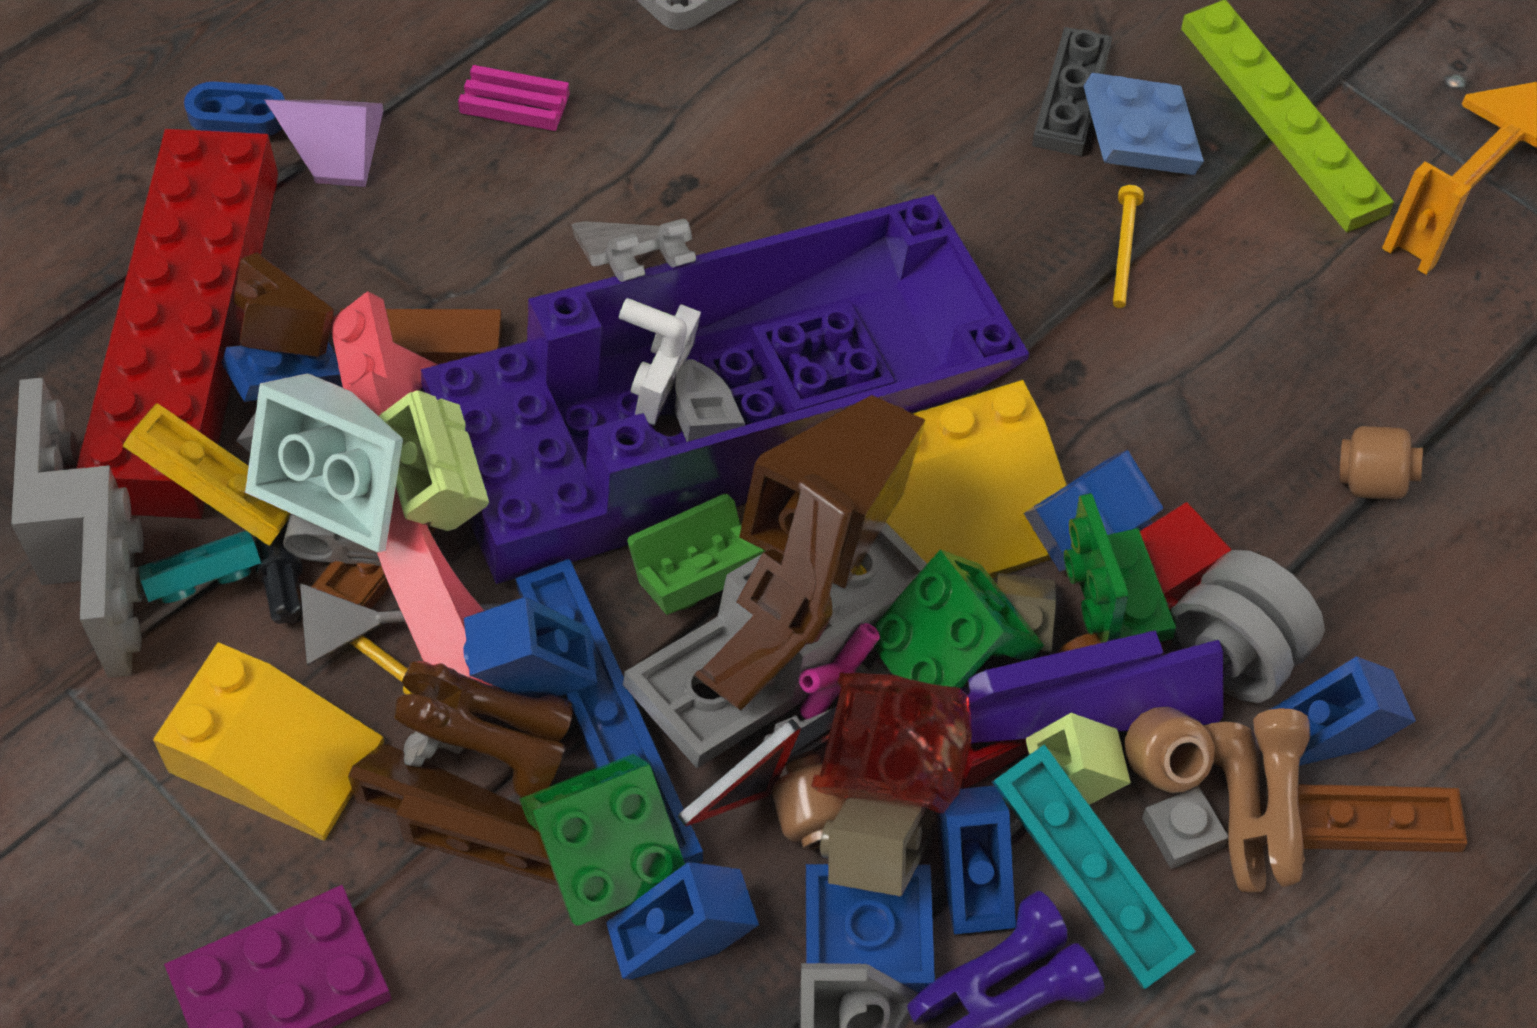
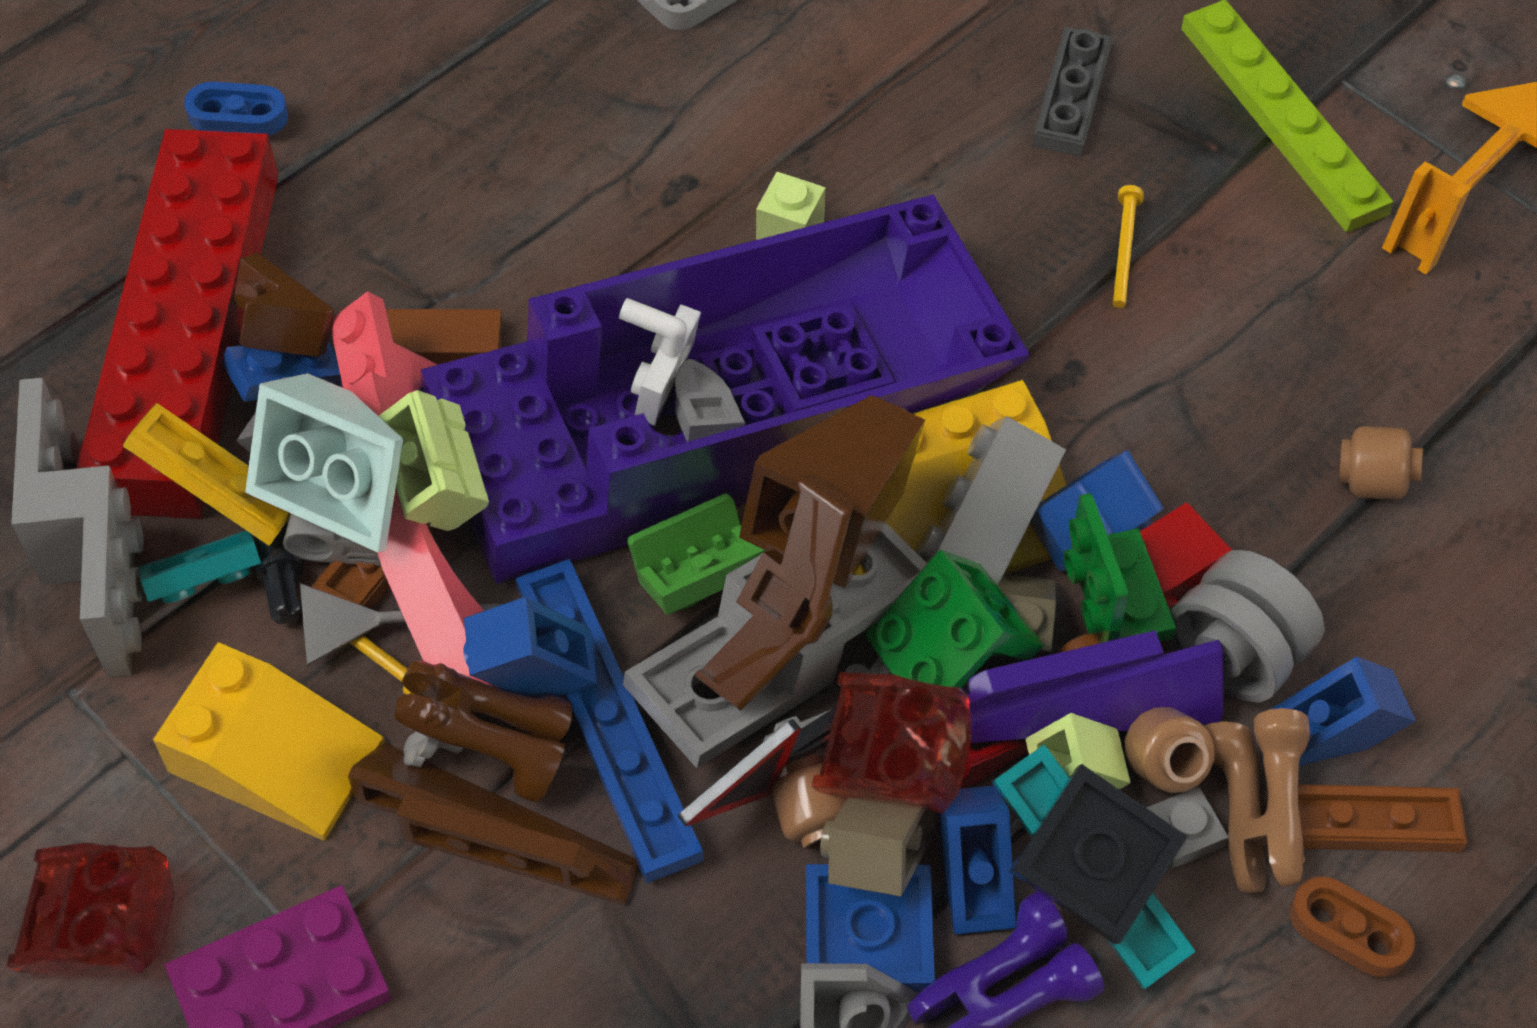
lavender slope [265,100,384,187] -> none
dark pink tile [458,65,570,131] -> none
green bracket [519,754,685,926] -> none
light grey flag [572,218,696,282] -> none
blue slope [606,862,759,980] -> none
dark pink piece [799,623,880,719] -> none
medium blue plate [1083,73,1204,175] -> none
none -> clear red slope [6,843,175,974]
none -> yellowish green brick [756,172,826,240]
none -> light grey brick [916,416,1066,585]
none -> black plate [1009,764,1188,944]
none -> dark orange plate [1289,876,1415,977]

